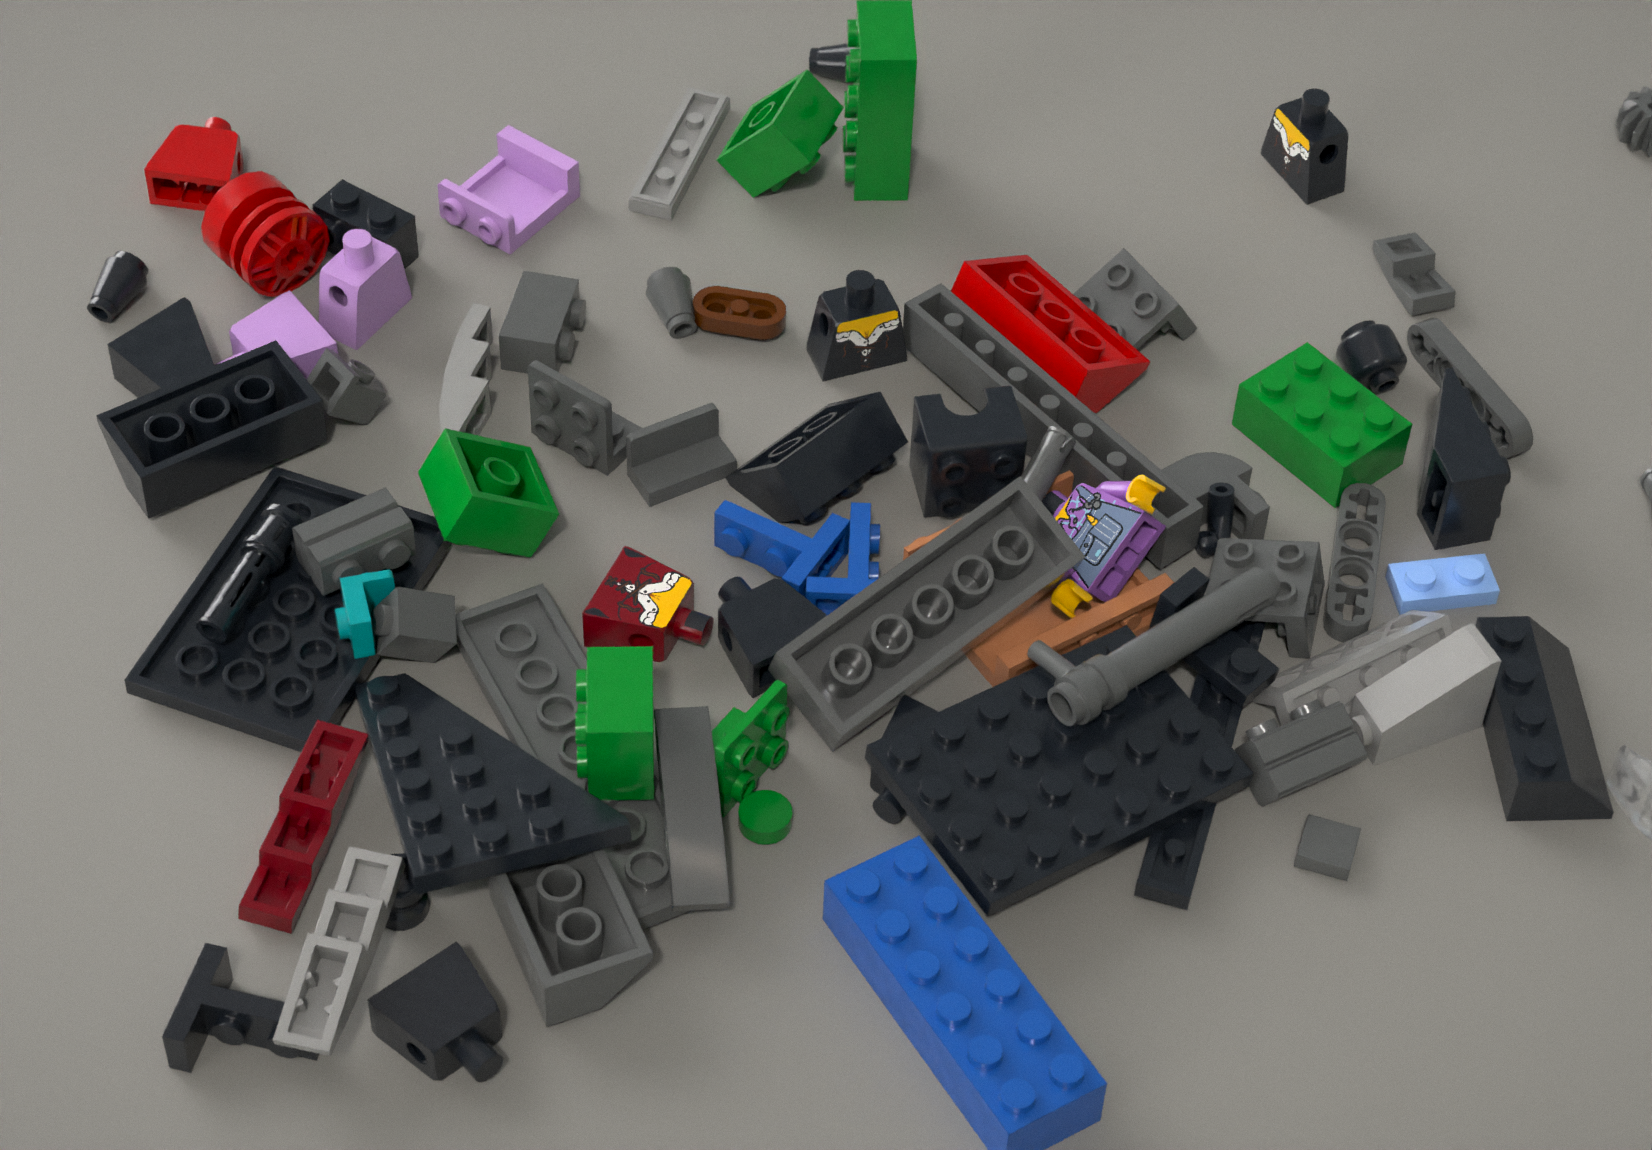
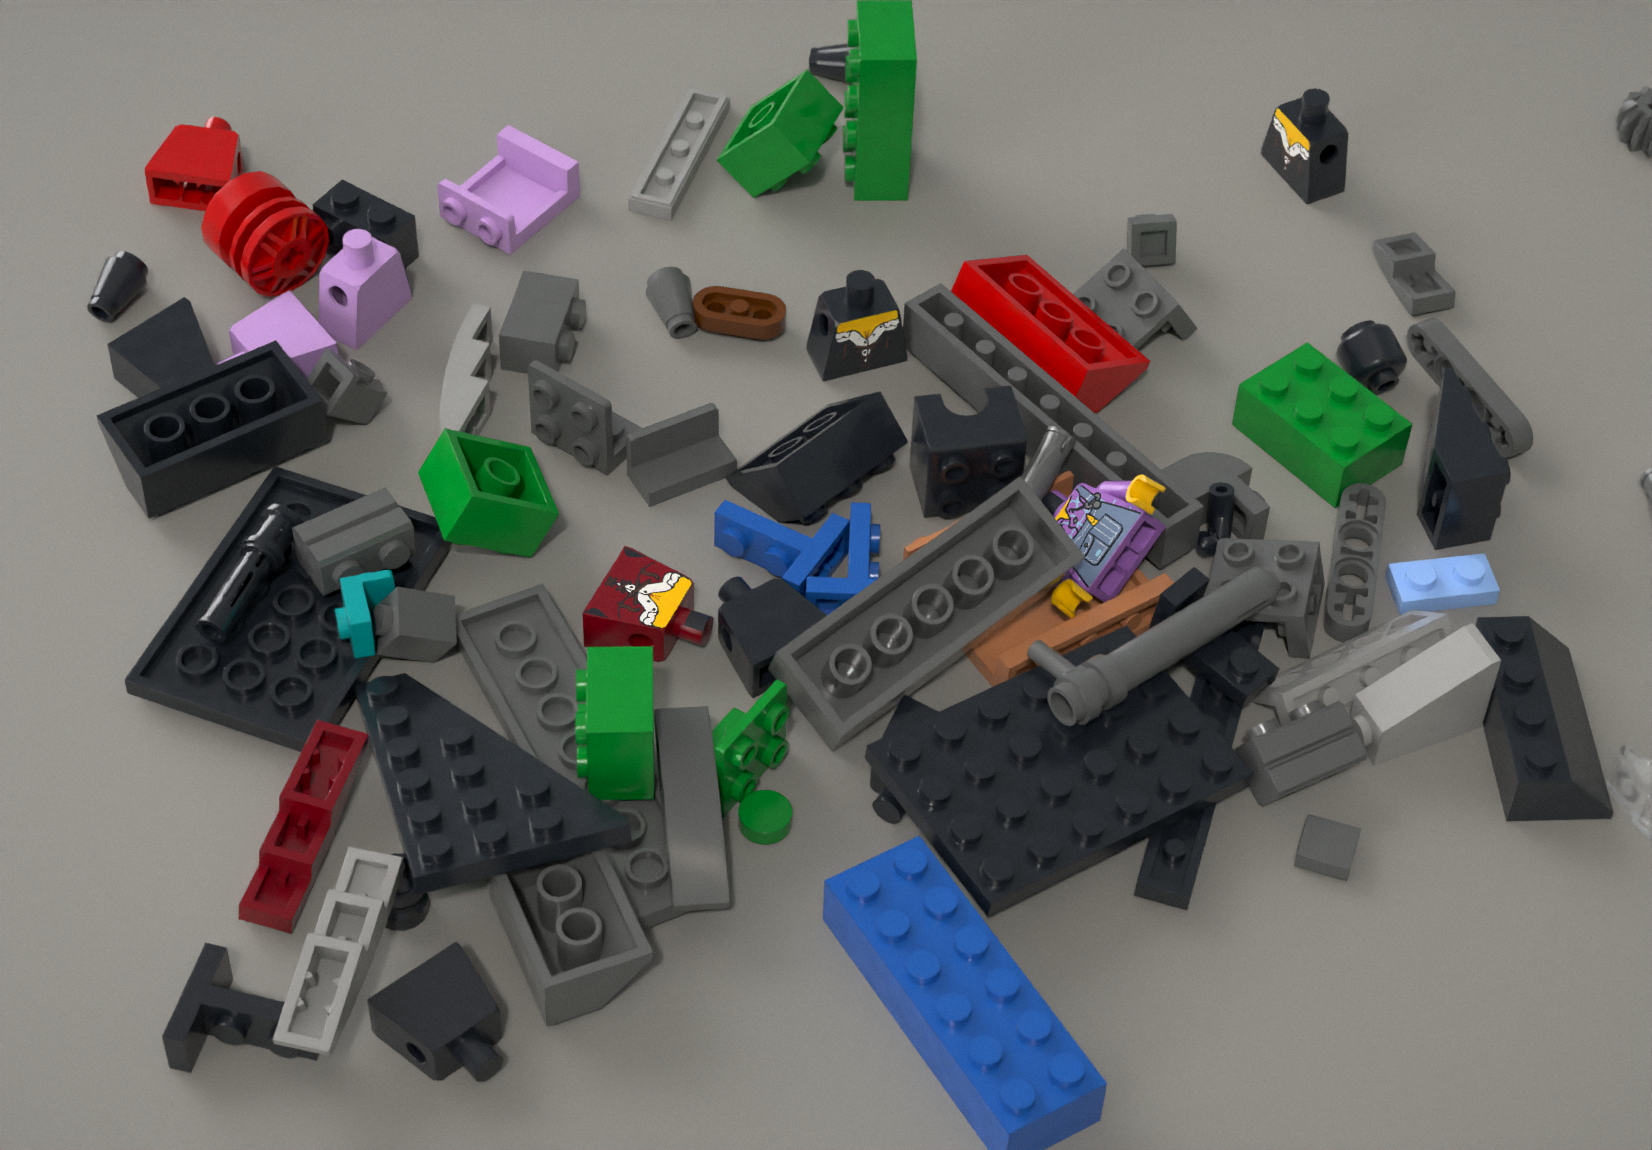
none -> dark grey tile [1127,214,1177,266]

